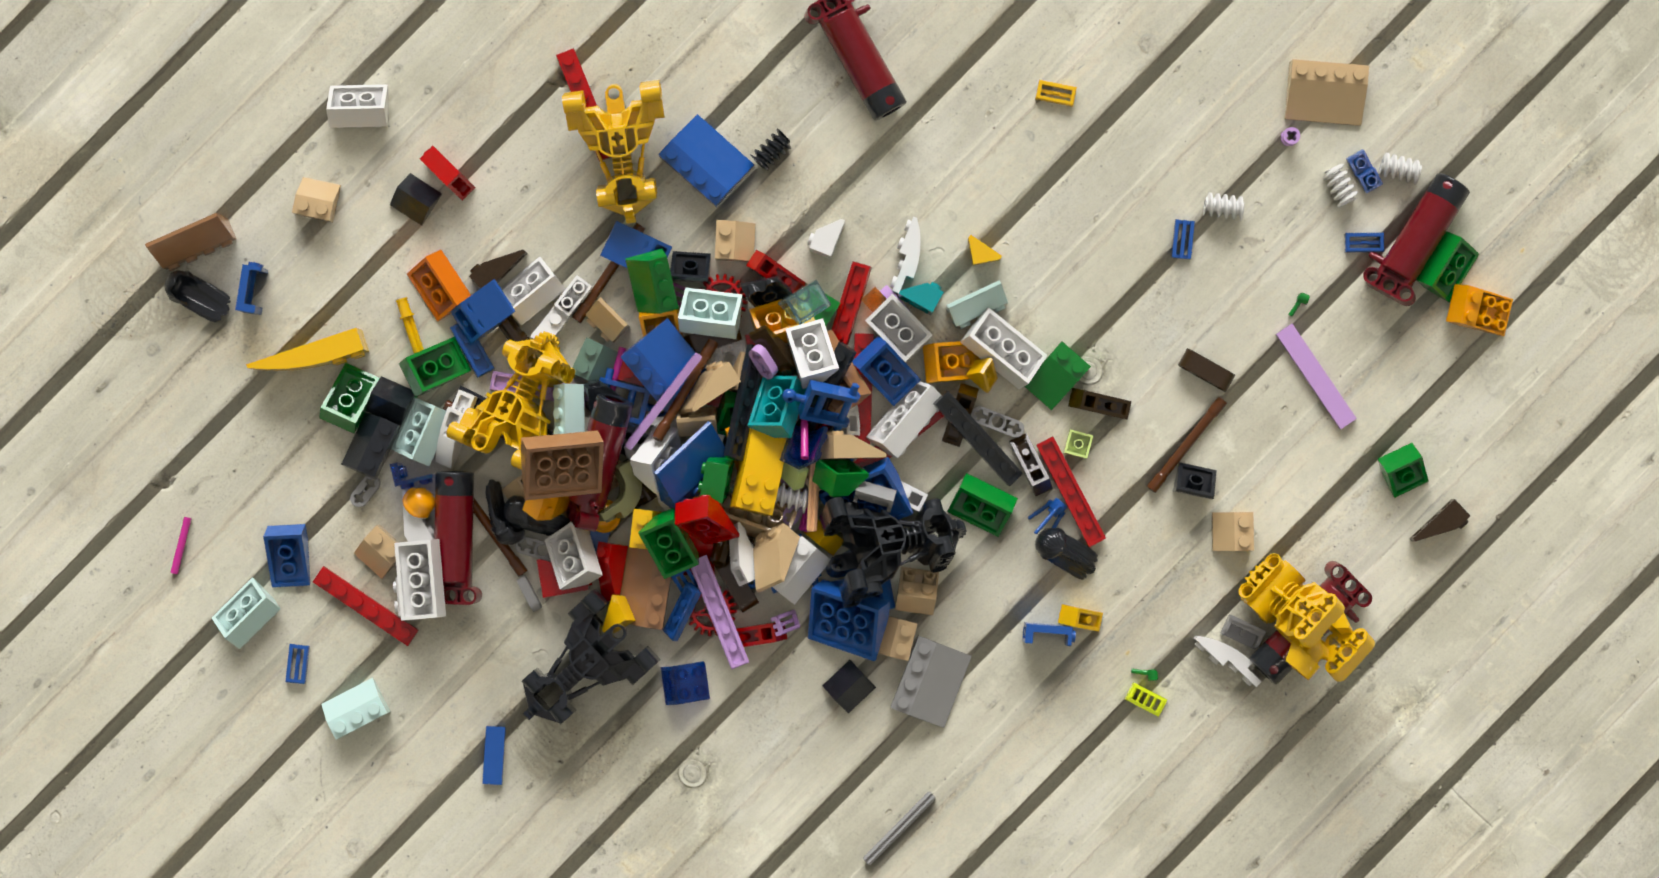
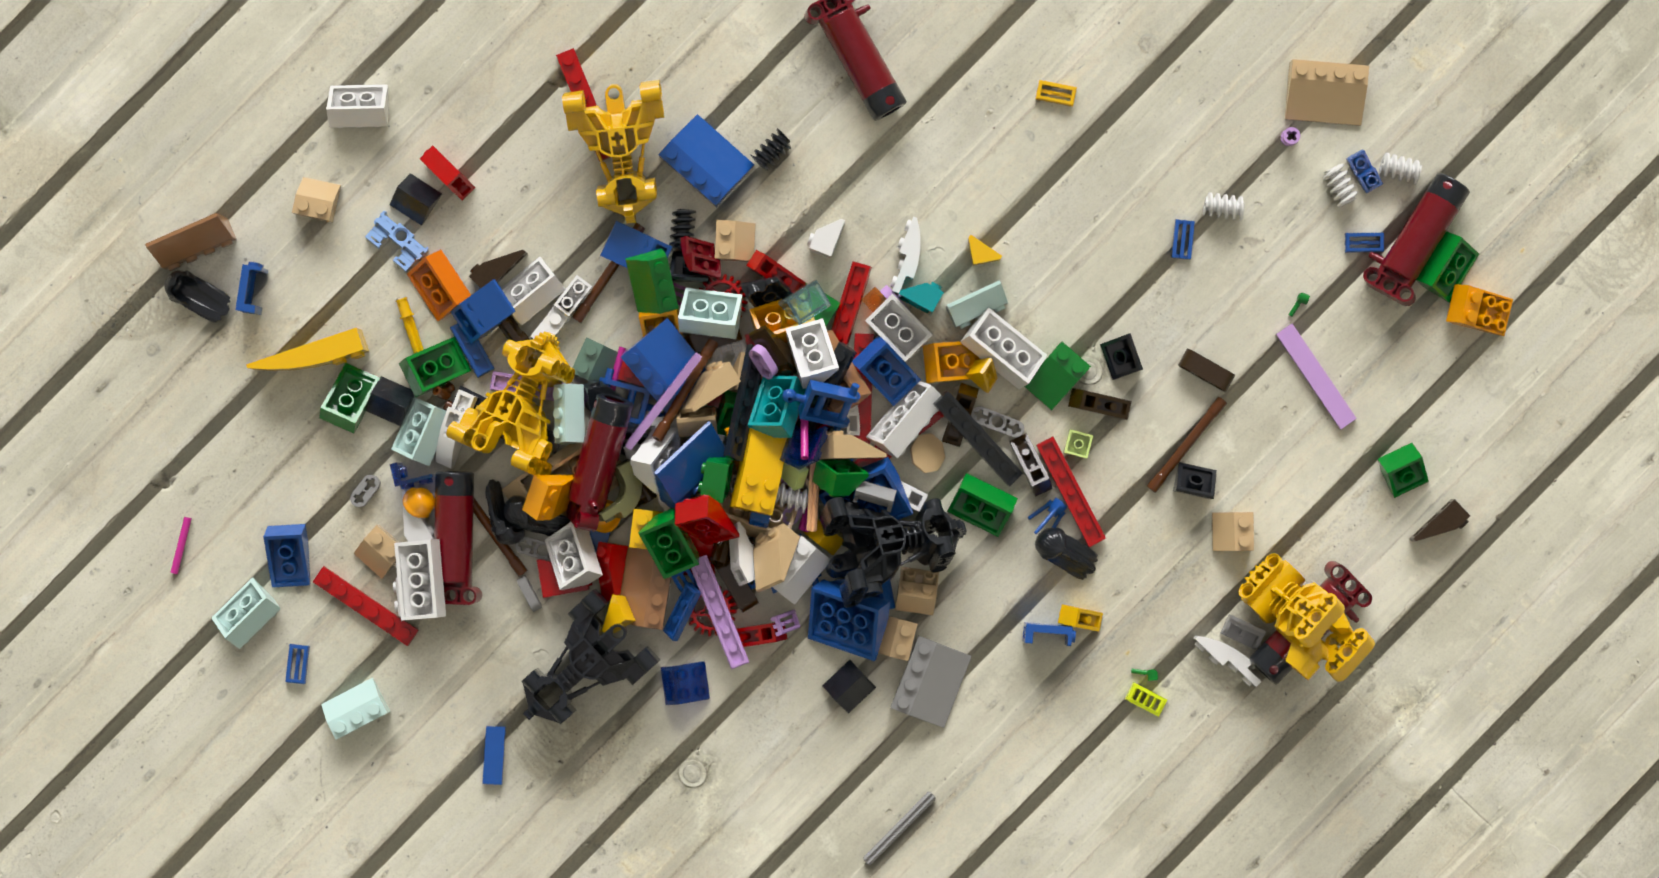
black slope [341,412,400,480] -> none
medium nougat slope [521,430,604,501] -> none
tan slope [586,297,630,343] -> none
none -> light blue piece [365,211,429,273]
none -> reddish brown arm [432,382,455,400]
none -> black piece [669,209,696,249]
none -> dark red slope [681,236,721,279]
none -> blue tile [749,512,770,528]
none -> tan piece [910,433,945,473]
none -> black slope [1100,333,1143,380]

